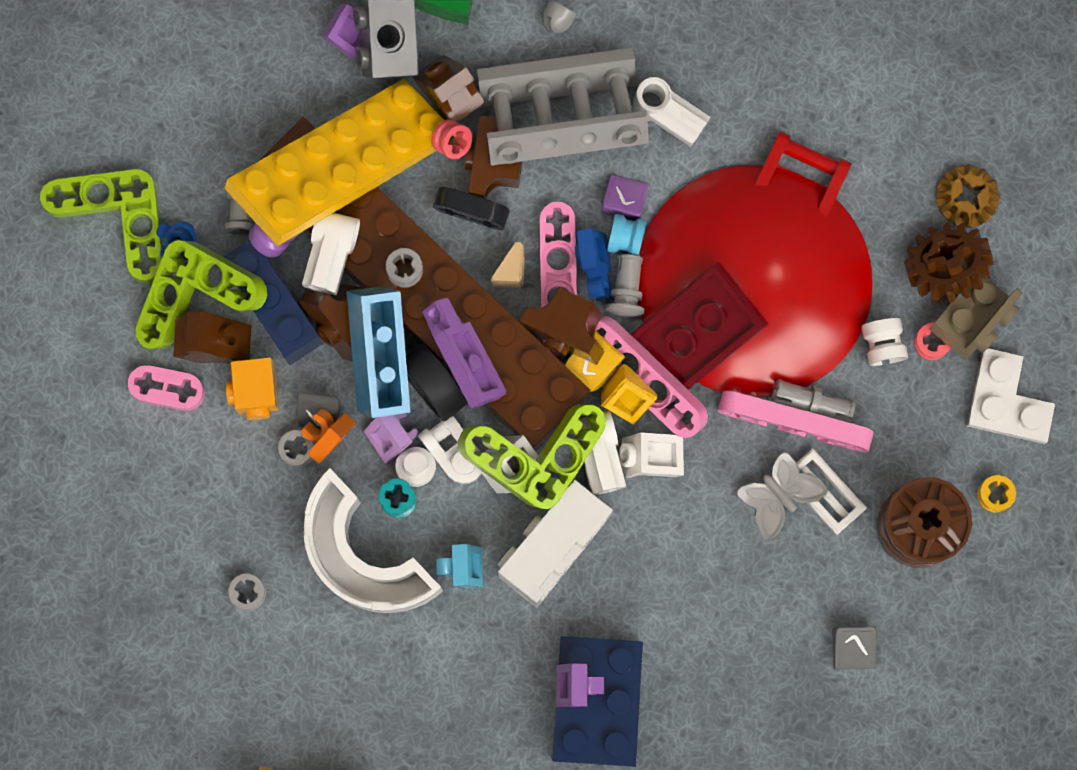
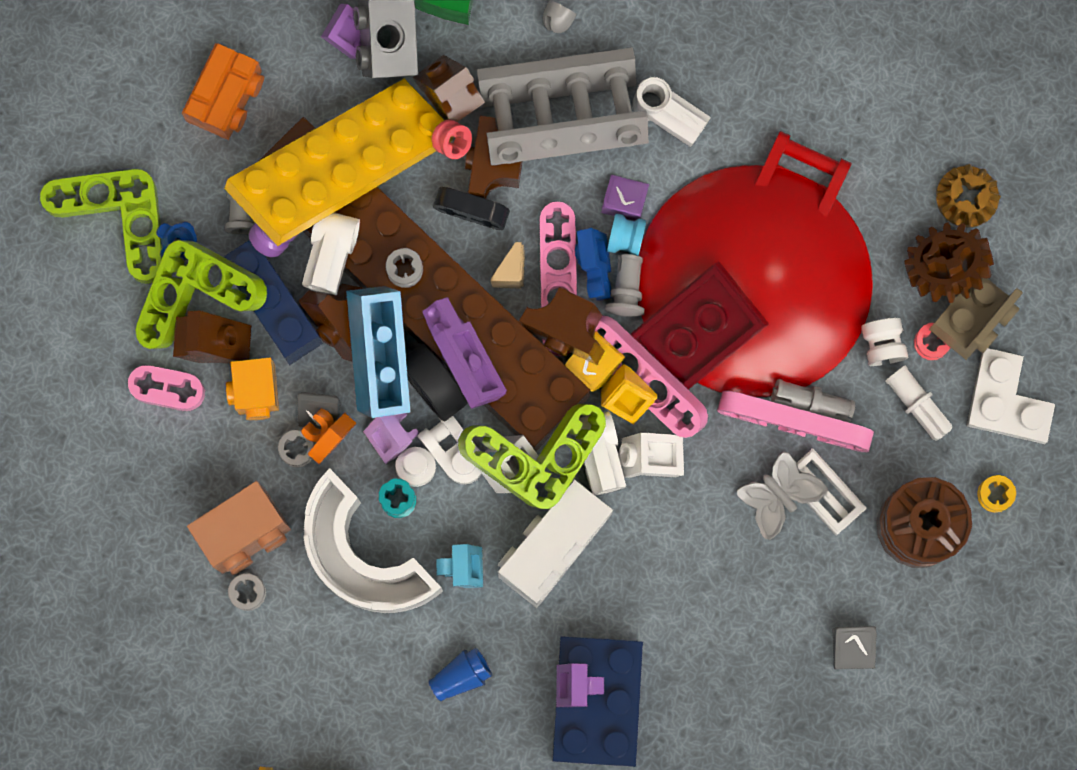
none -> orange brick [182,43,264,140]
none -> nougat brick [187,481,291,575]
none -> blue cone [429,648,492,701]
none -> white axle [885,365,952,441]

